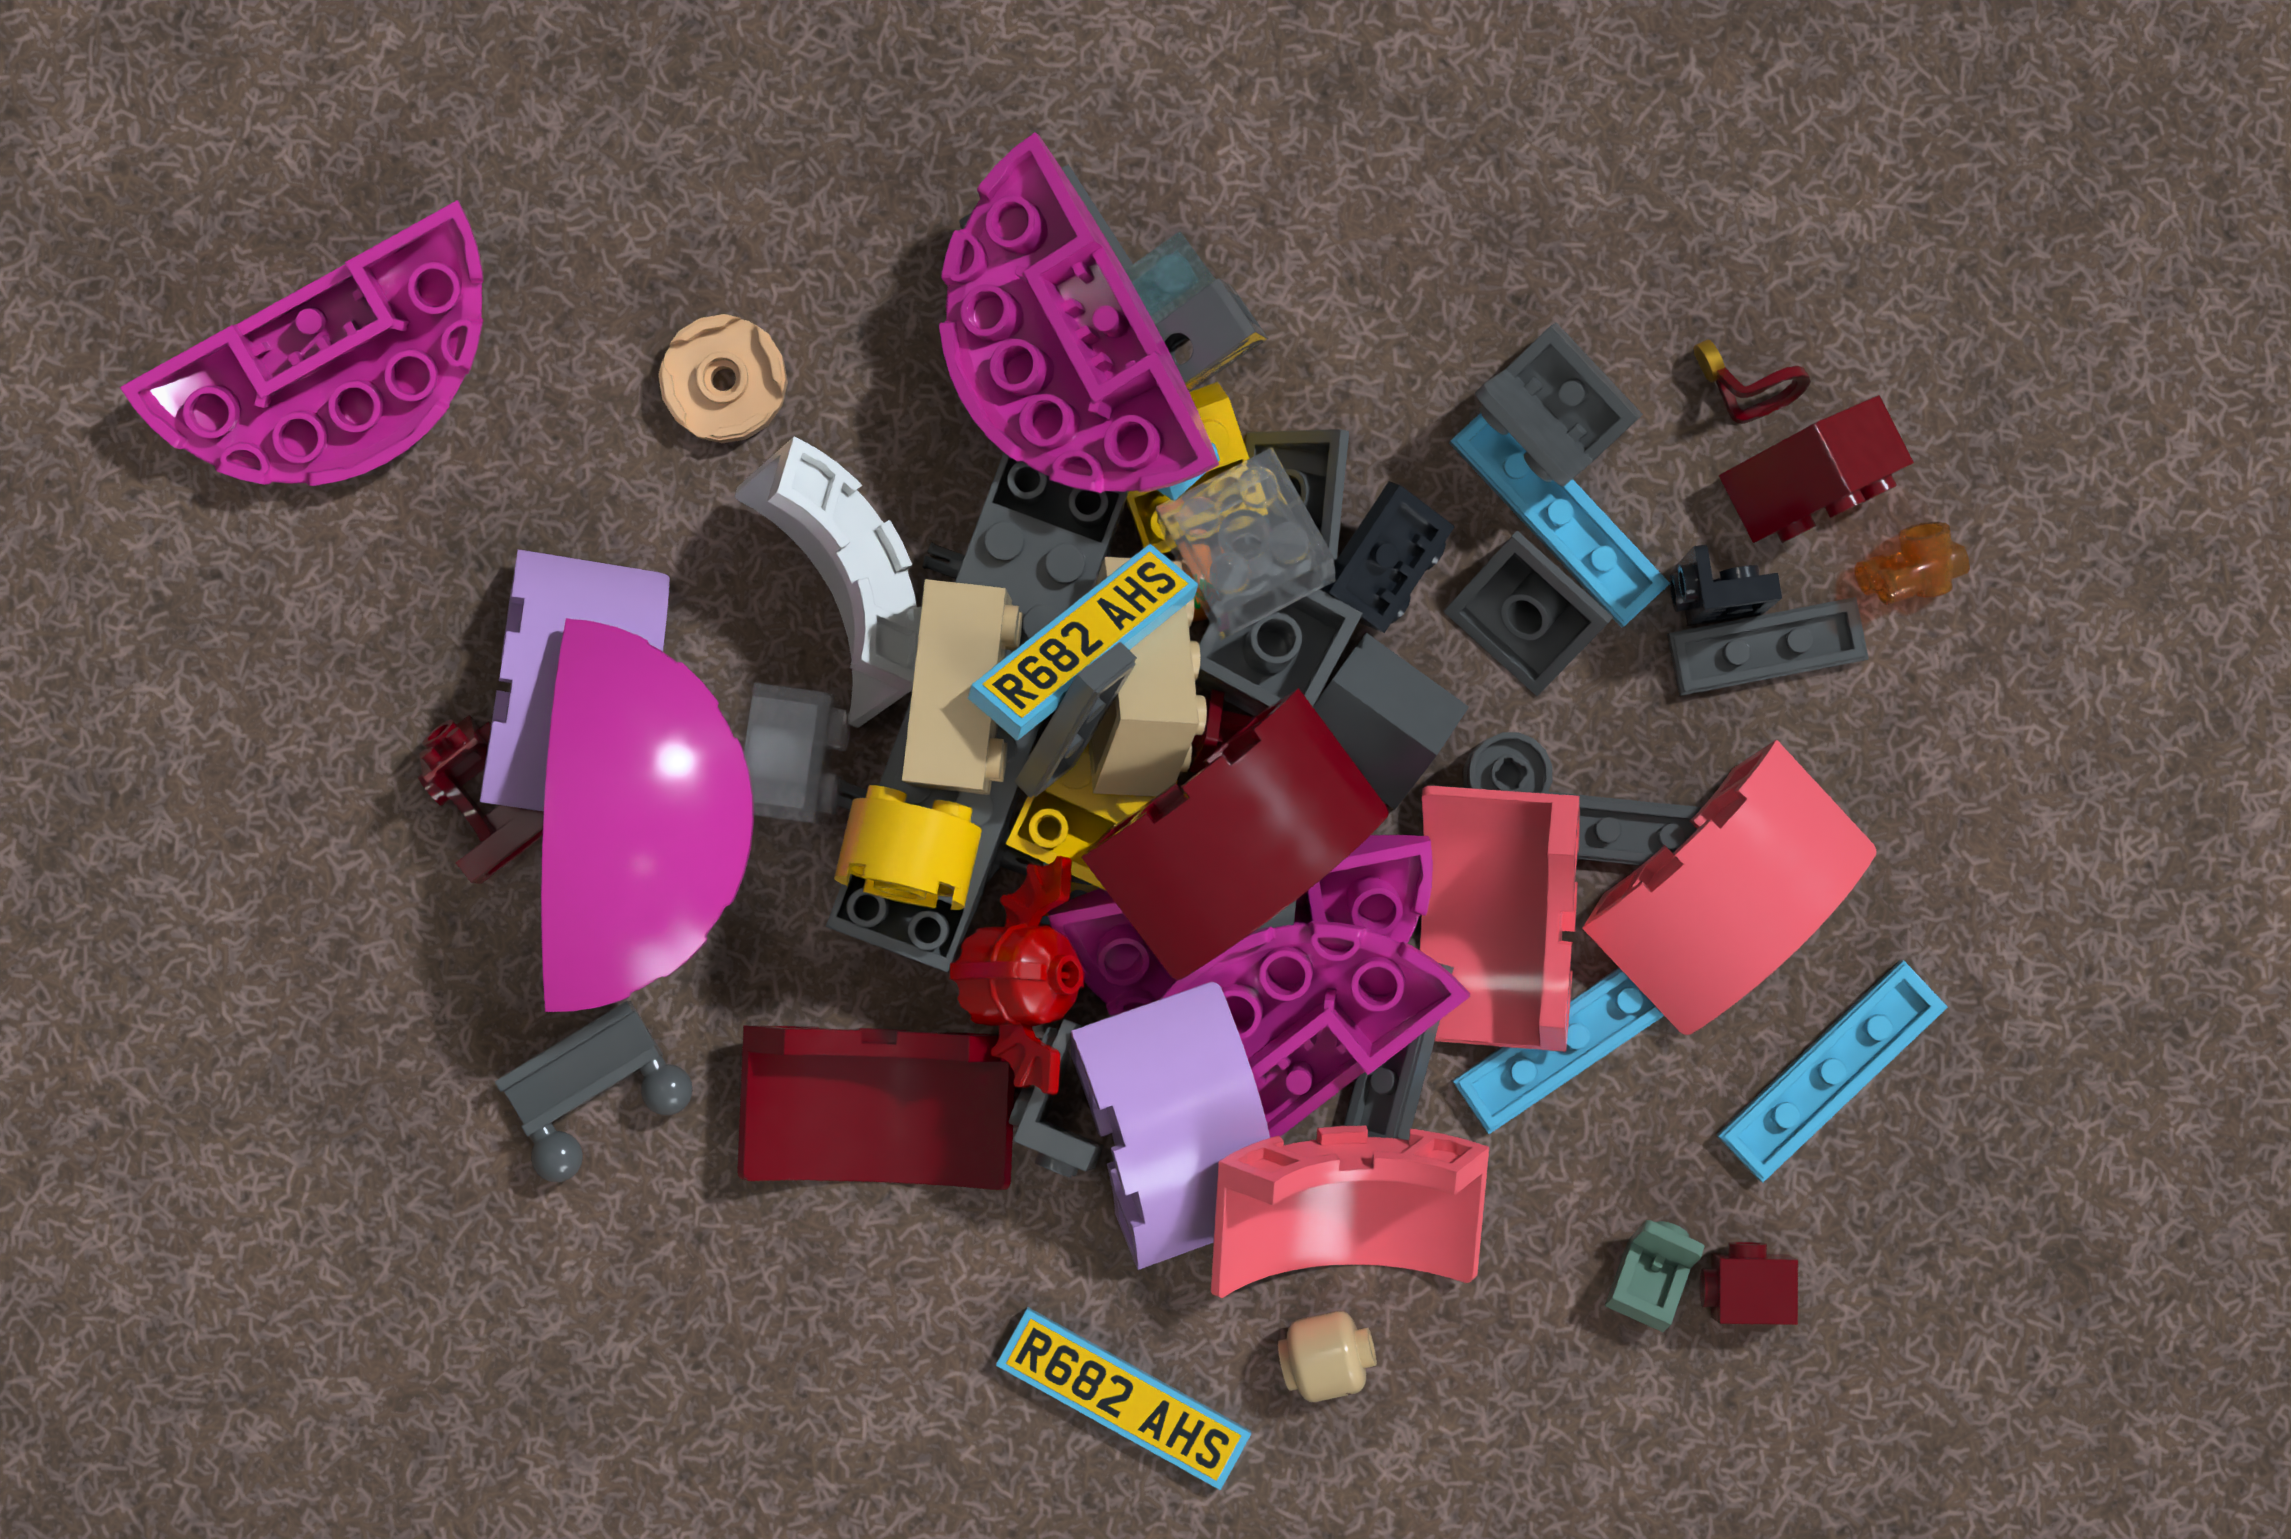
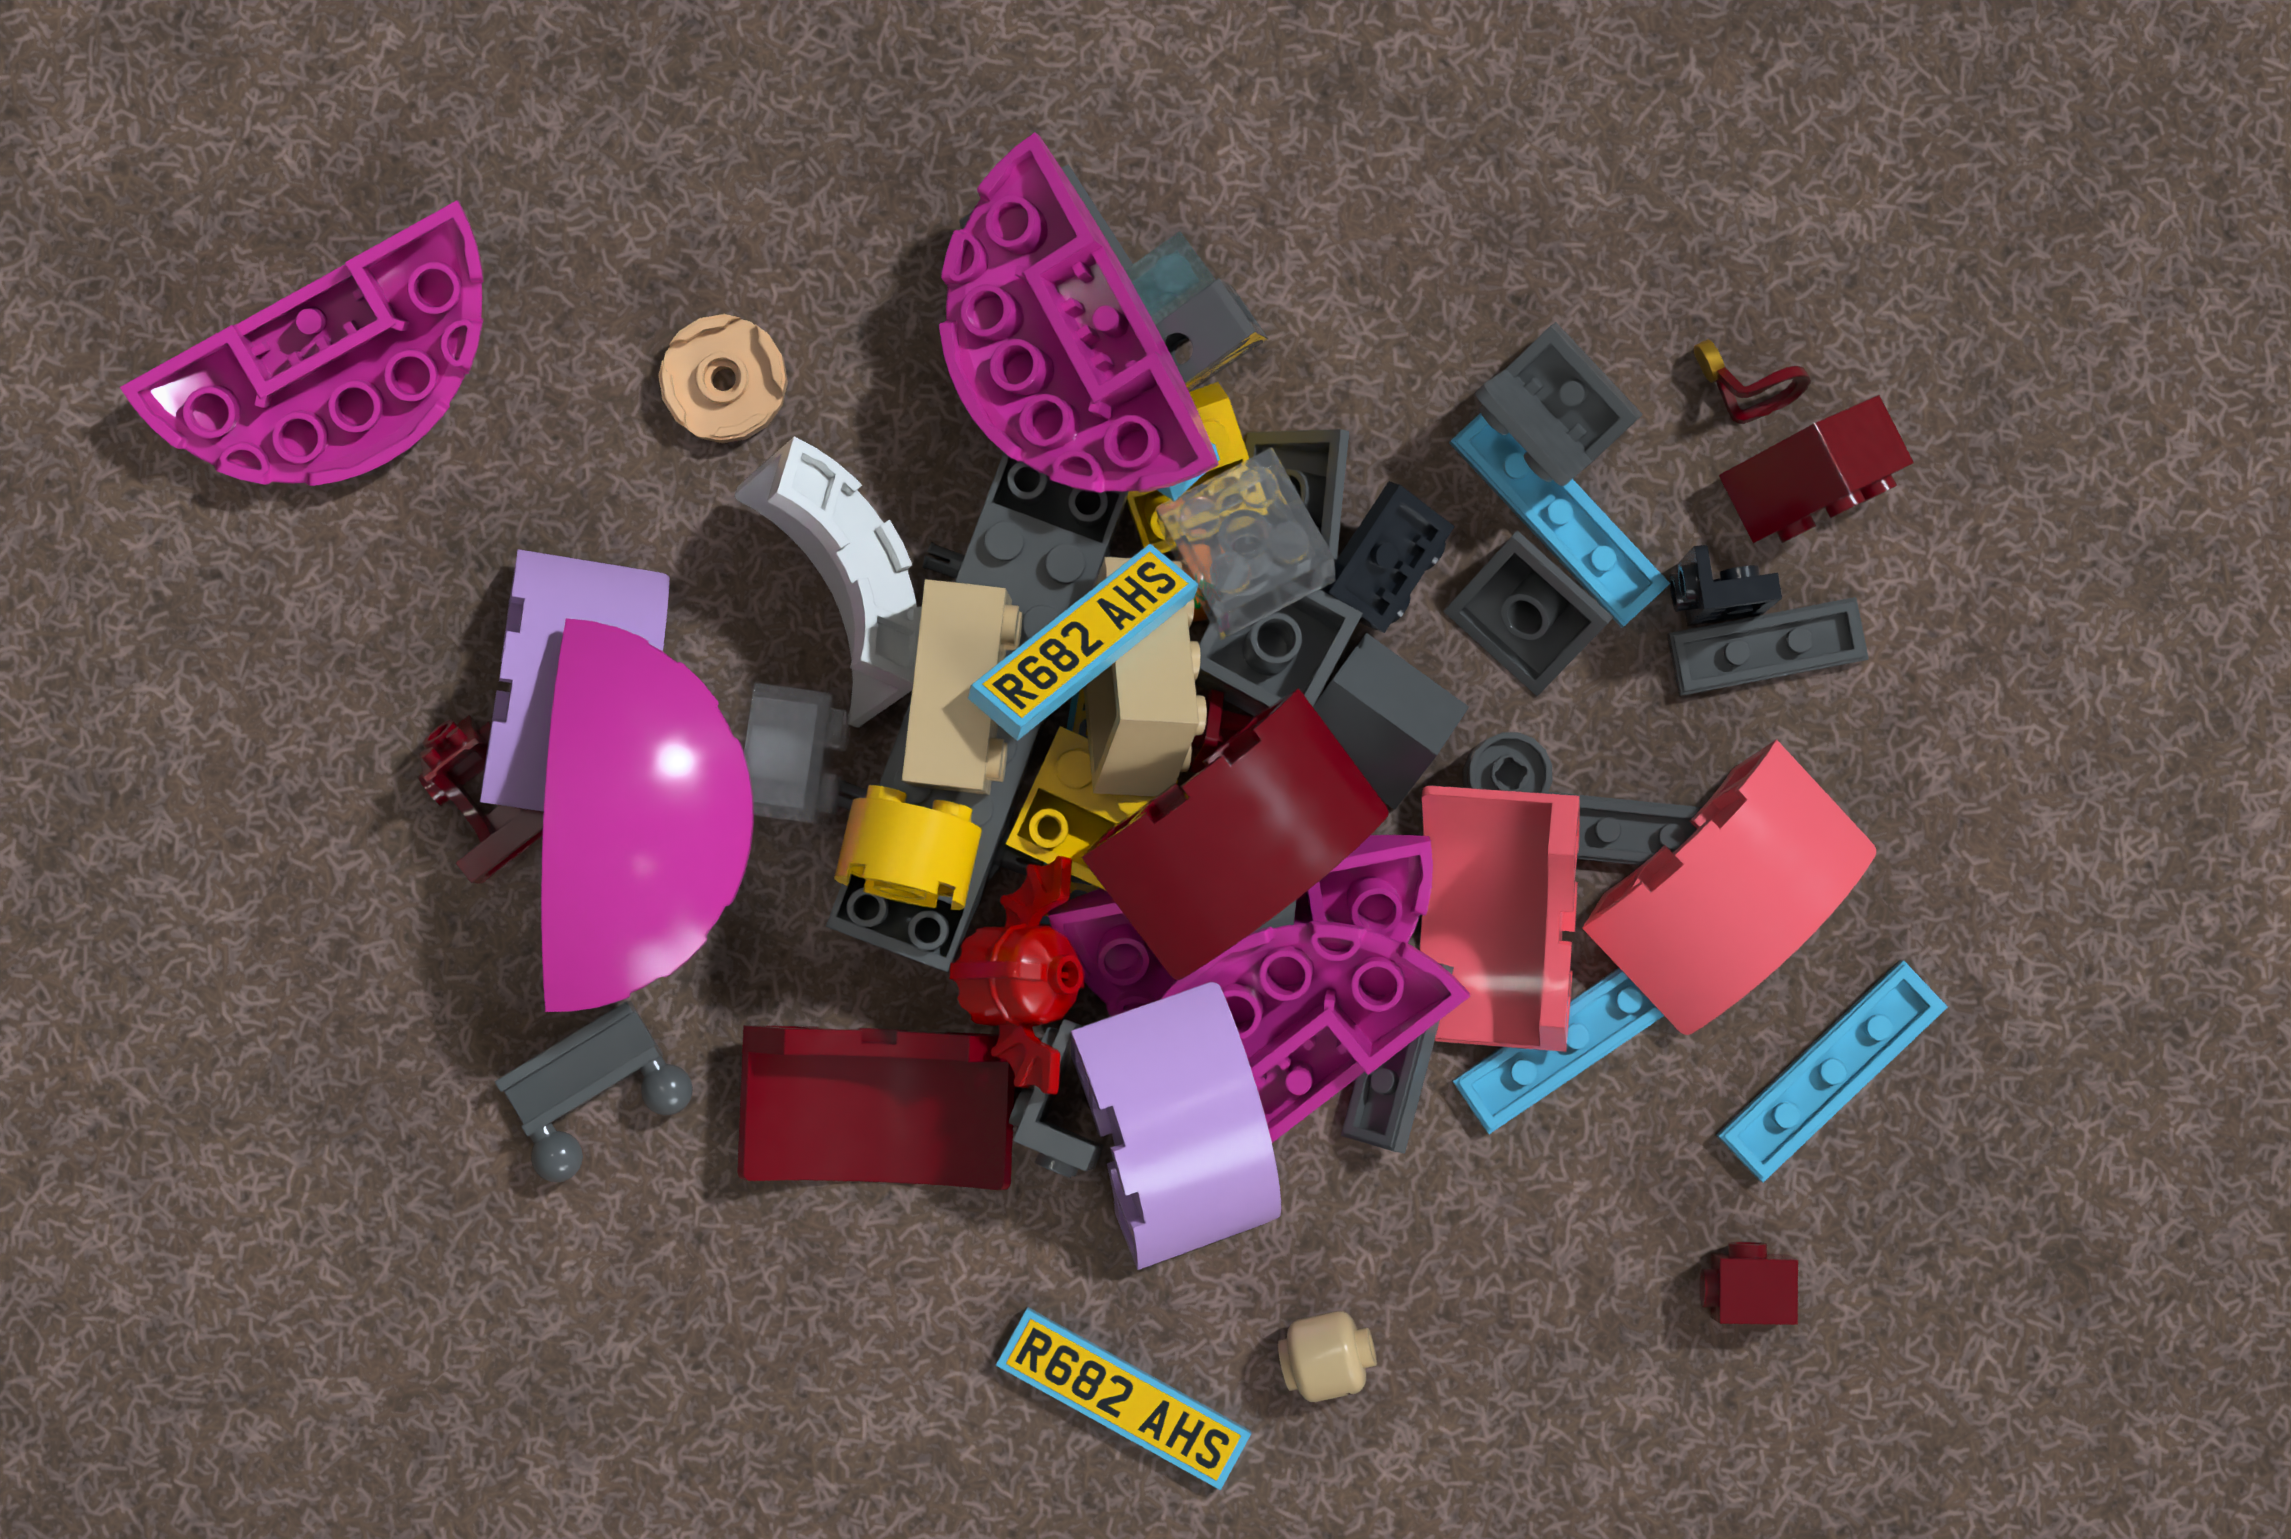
dark grey tile [1015,642,1137,798] -> none
coral panel [1211,1125,1489,1298] -> none
sand green bracket [1605,1220,1705,1332] -> none
clear orange plate [1855,522,1970,605] -> none

